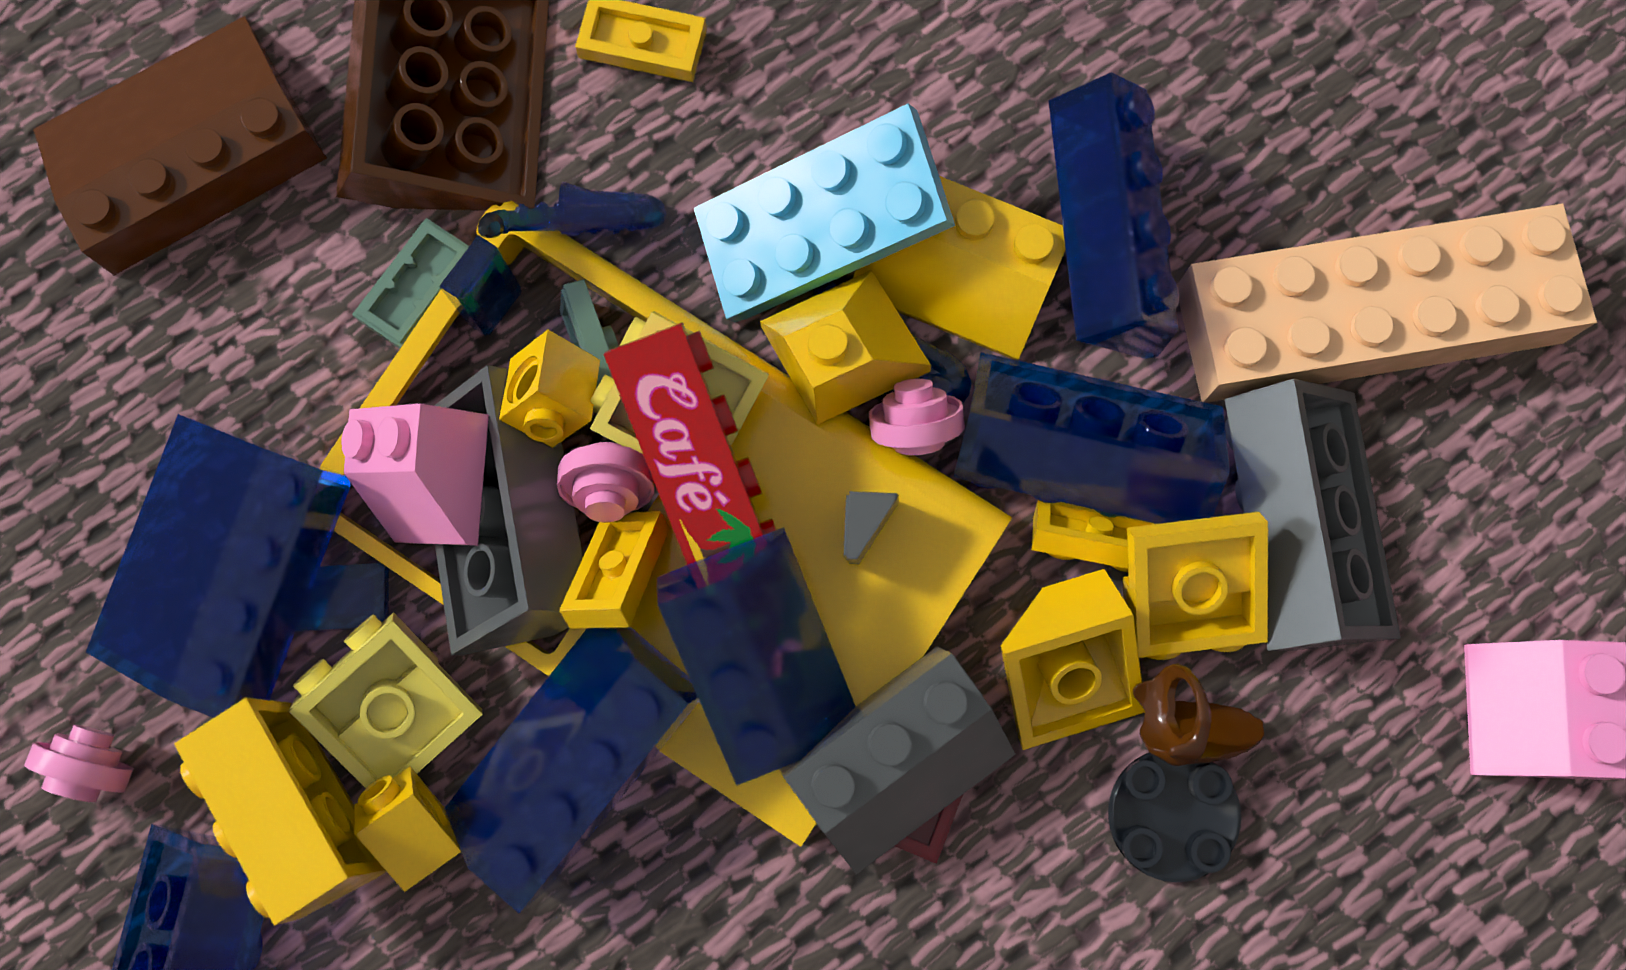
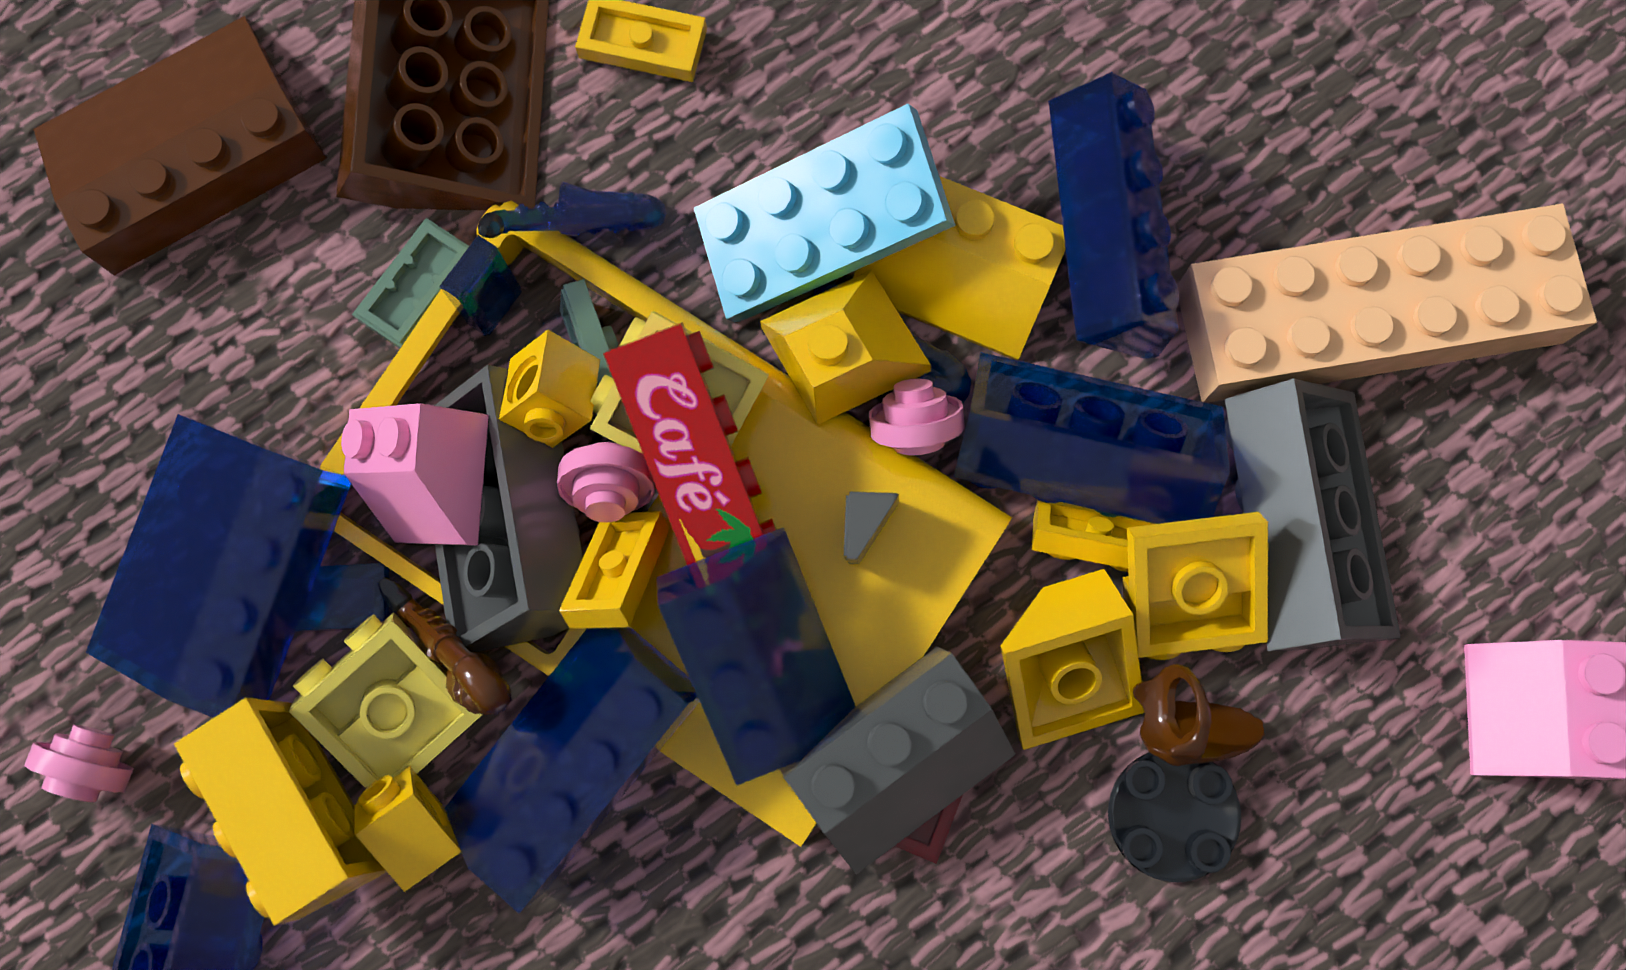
none -> reddish brown piece [377,577,512,715]

